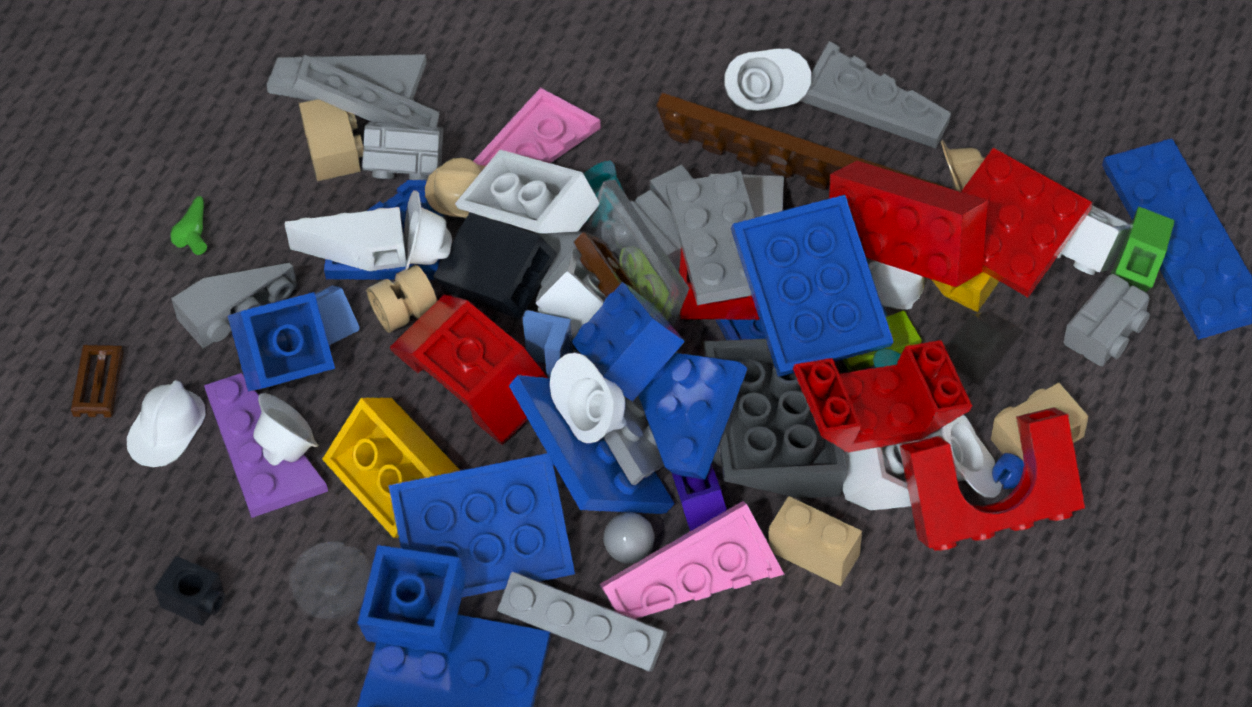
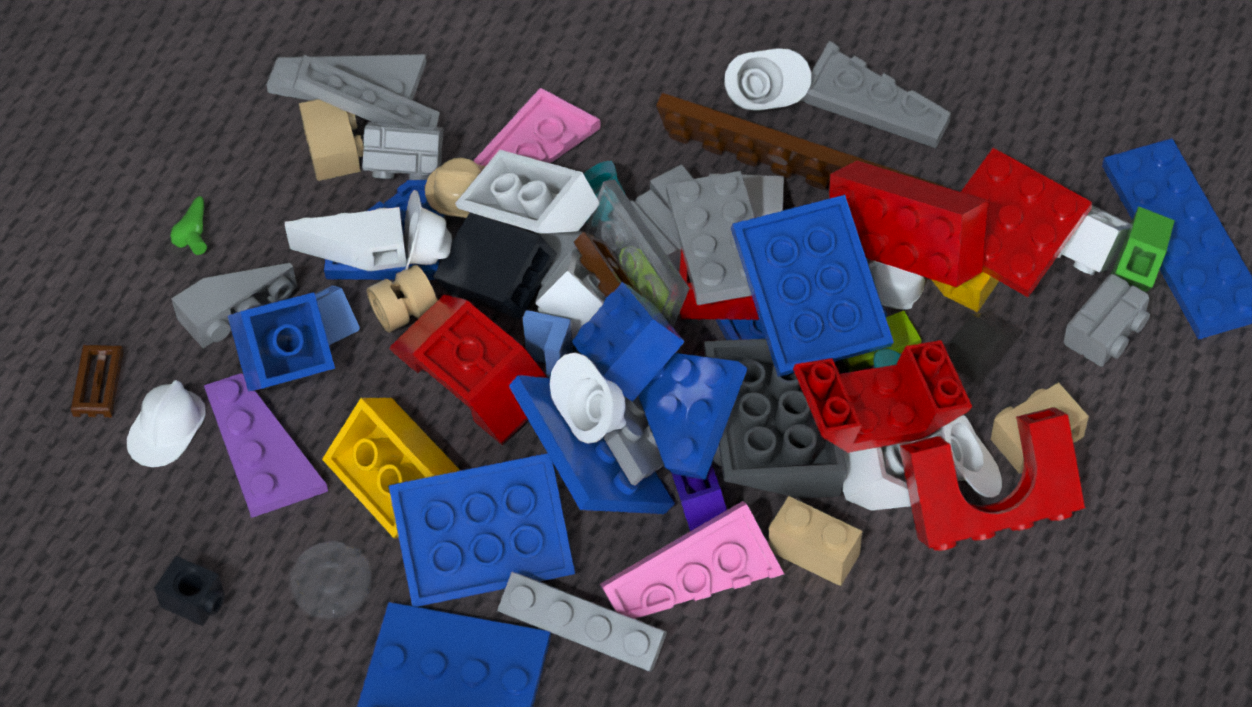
white piece [253,393,318,466] -> none
blue brick [357,545,467,654] -> none
light grey piece [603,512,655,564] -> none
tan piece [941,140,985,192] -> none
blue hinge [992,453,1024,489] -> none

